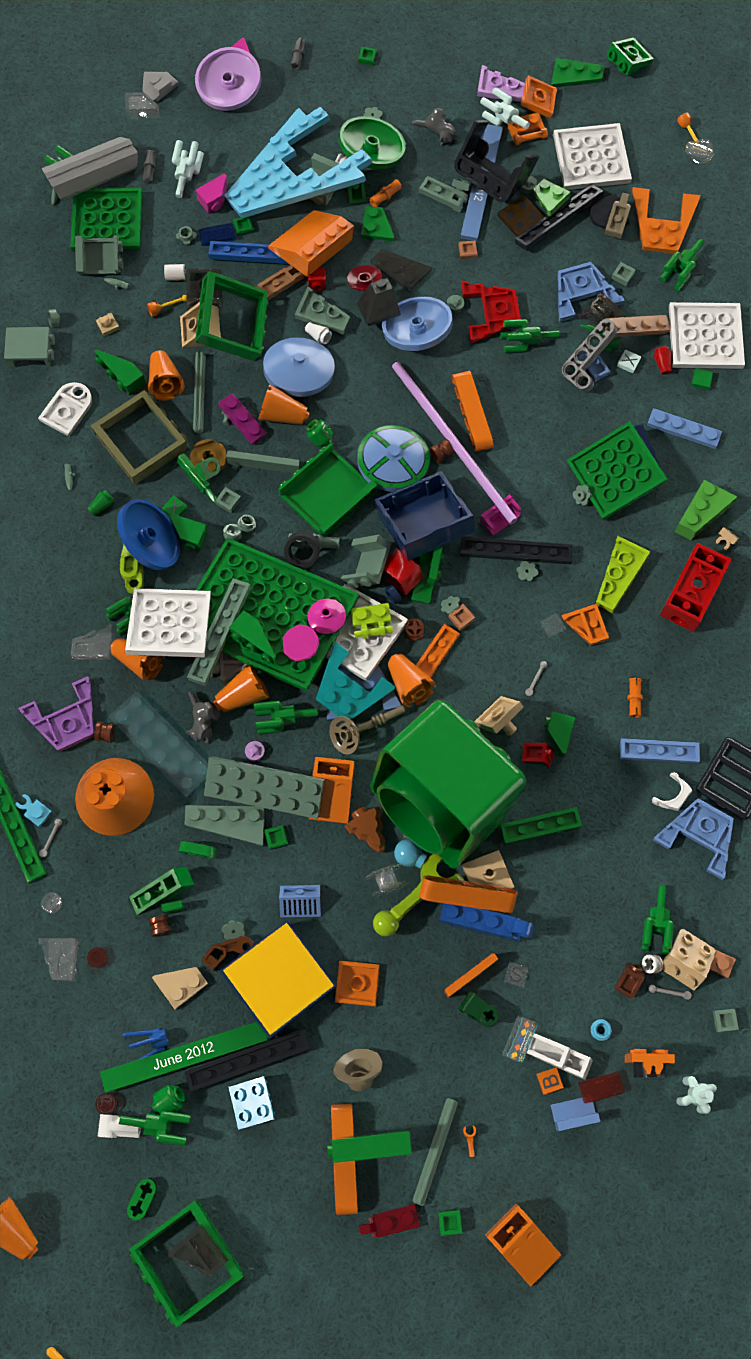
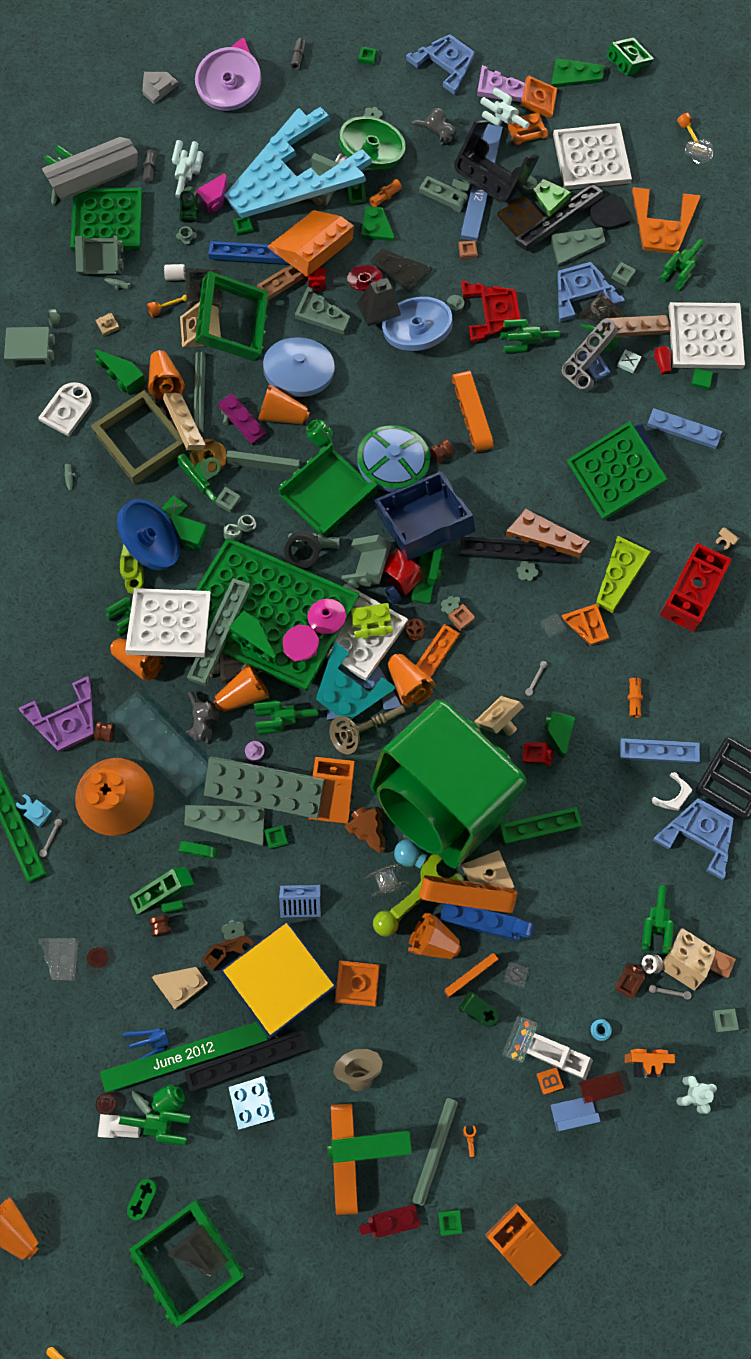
clear tile [41,892,63,914] -> none
clear wing [71,624,113,660] -> none
green cone [87,490,115,516] -> none
clear slope [125,92,161,120] -> none
clear blue tile [199,223,236,247] -> none
white cone [305,322,332,344] -> none
lavender piece [392,362,518,525] -> none
dark pink hinge [480,495,521,537] -> none
sand green plant [573,485,591,505] -> none
dark tan hinge [604,193,631,239] -> none
bright green wedge [675,480,737,540] -> none
none -> sand green helmet [132,1091,153,1116]
none -> tan plate [163,393,205,450]
none -> dark green piece [179,186,199,222]
none -> medium blue wing [406,34,475,95]
none -> orange cone [408,913,461,959]
none -> wing [506,509,590,558]
none -> sand green wing [551,227,605,267]

